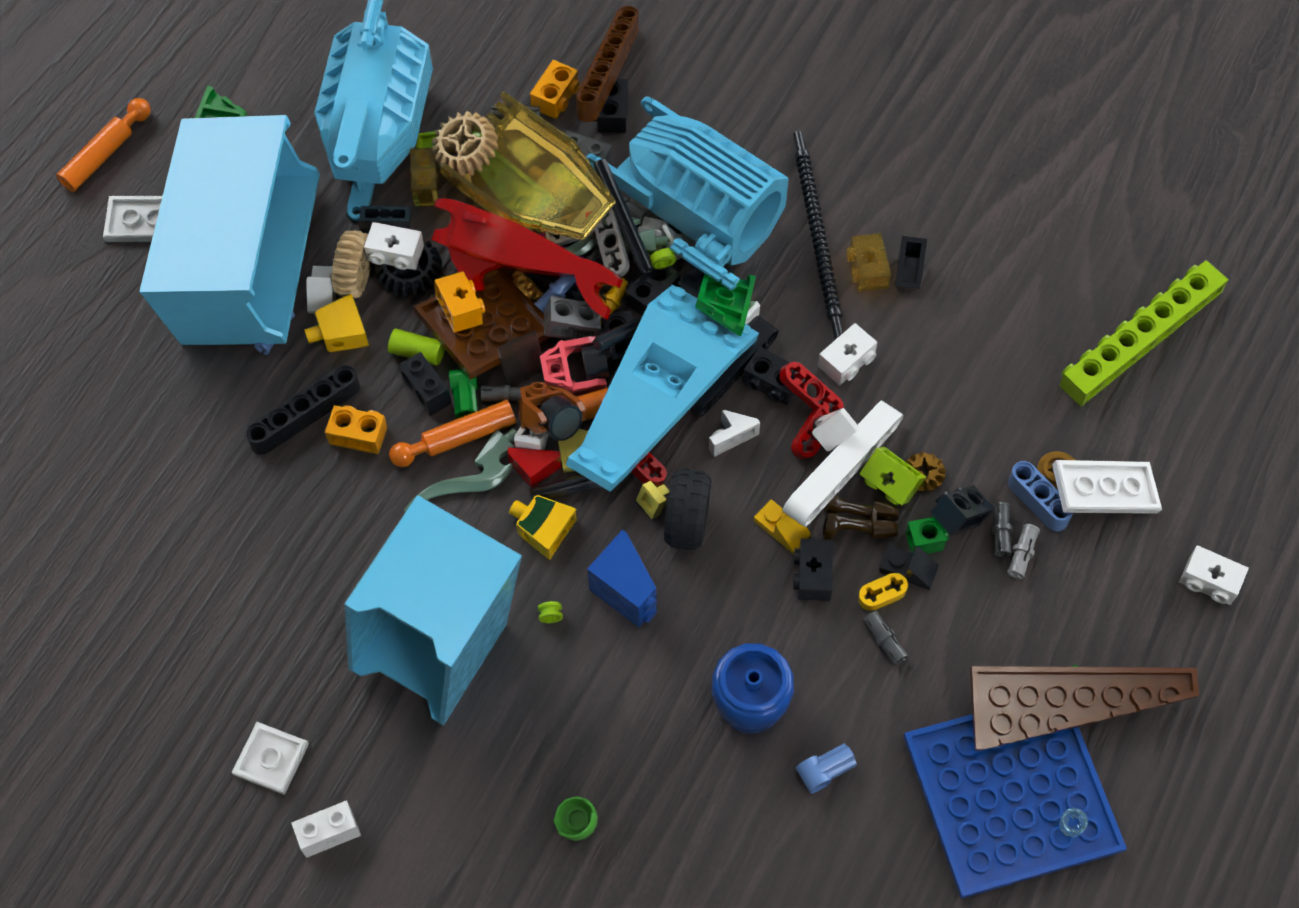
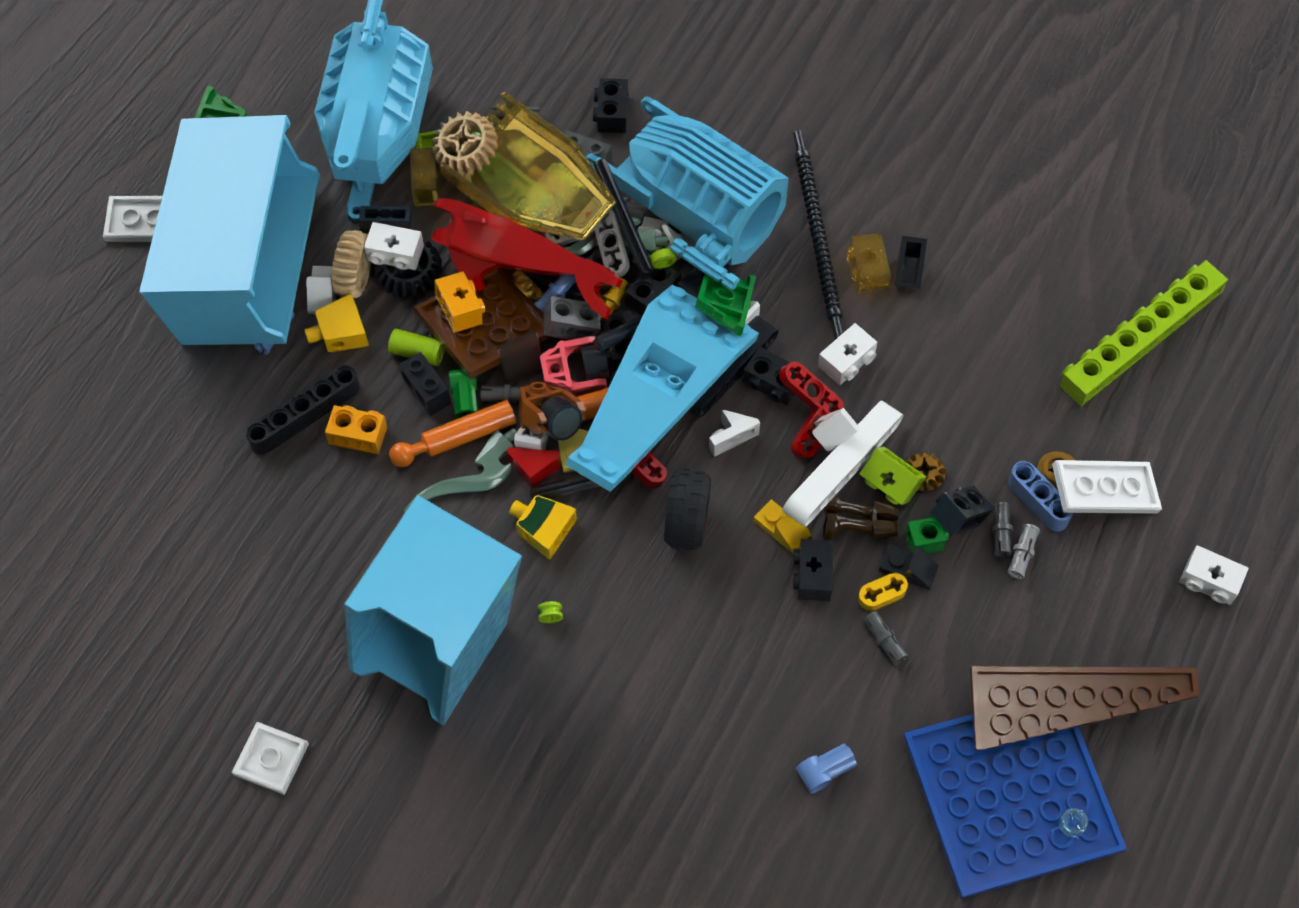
orange piece [56,98,151,192] -> none
white brick [292,800,361,858] -> none
light orange brick [530,60,580,119] -> none
bright green hair [553,796,598,841] -> none
reddish brown beam [576,6,639,122] -> none
blue slope [587,530,657,628] -> none
light yellow tile [636,481,669,519] -> none
blue piece [712,643,794,733] -> none

